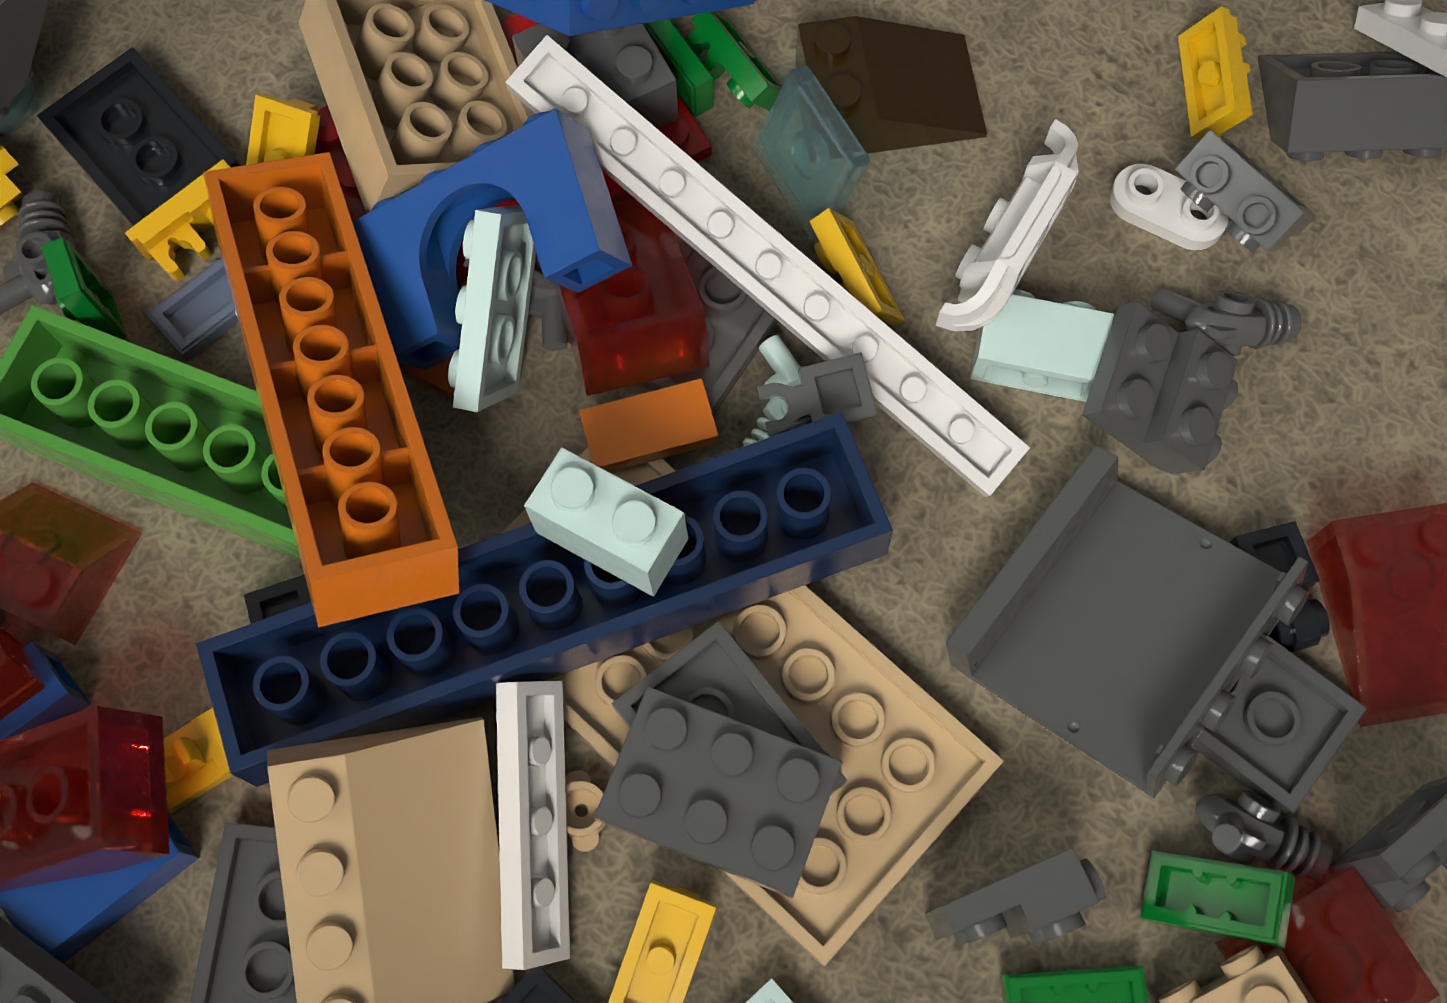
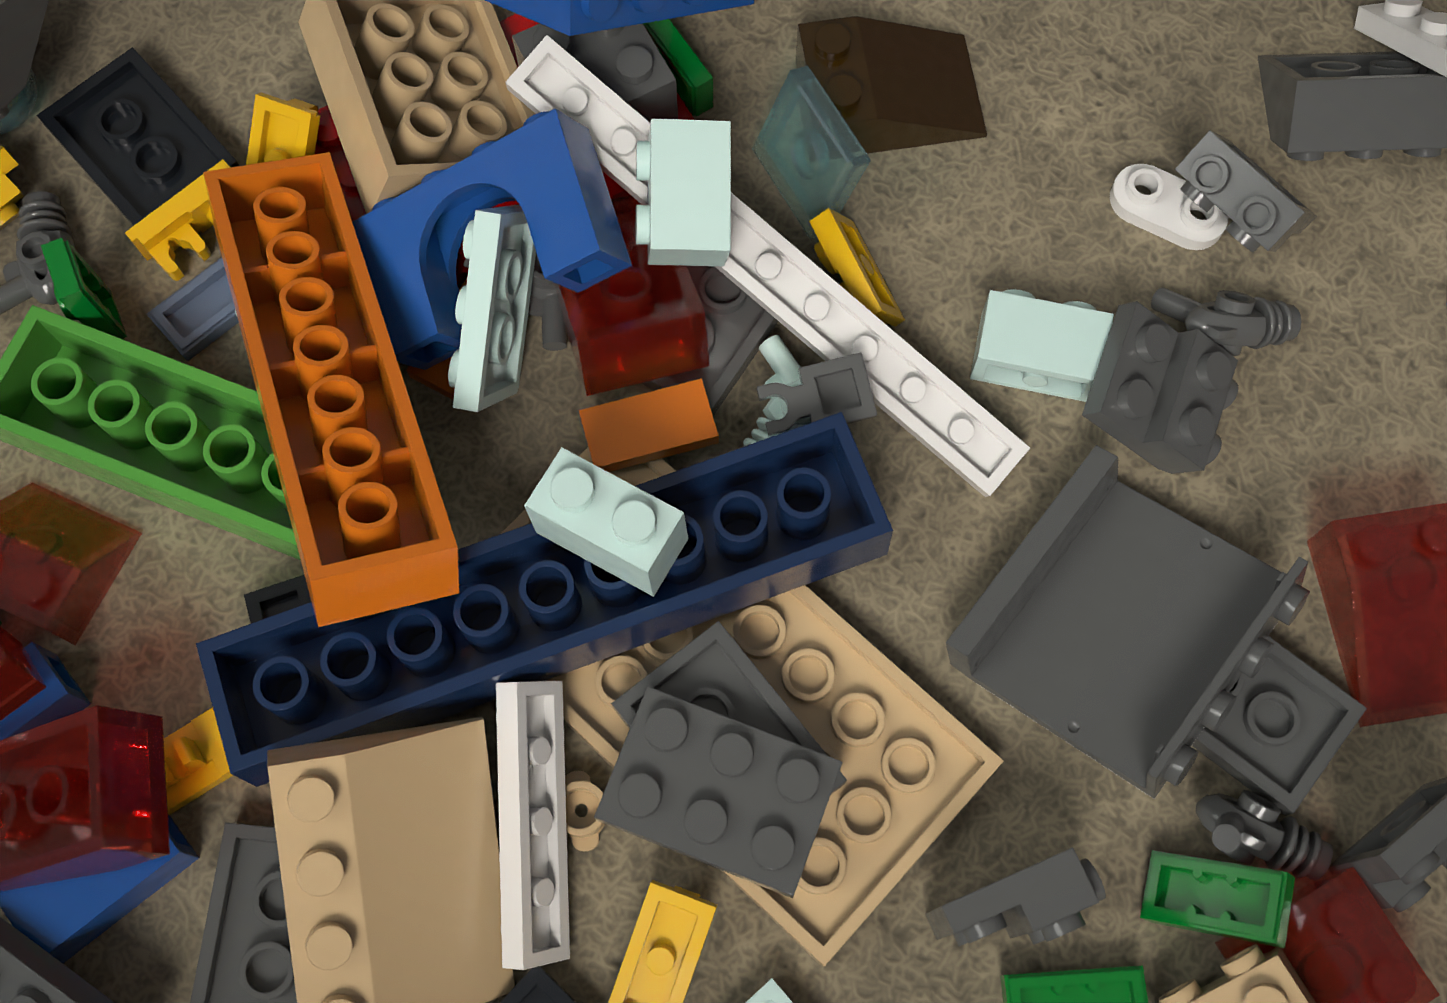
green plate [684,11,791,113] -> none
white plate [935,119,1079,331] -> none
yellow plate [1178,6,1253,140] -> none
black plate [1229,521,1330,652] -> none
none -> light aqua brick [635,119,731,266]

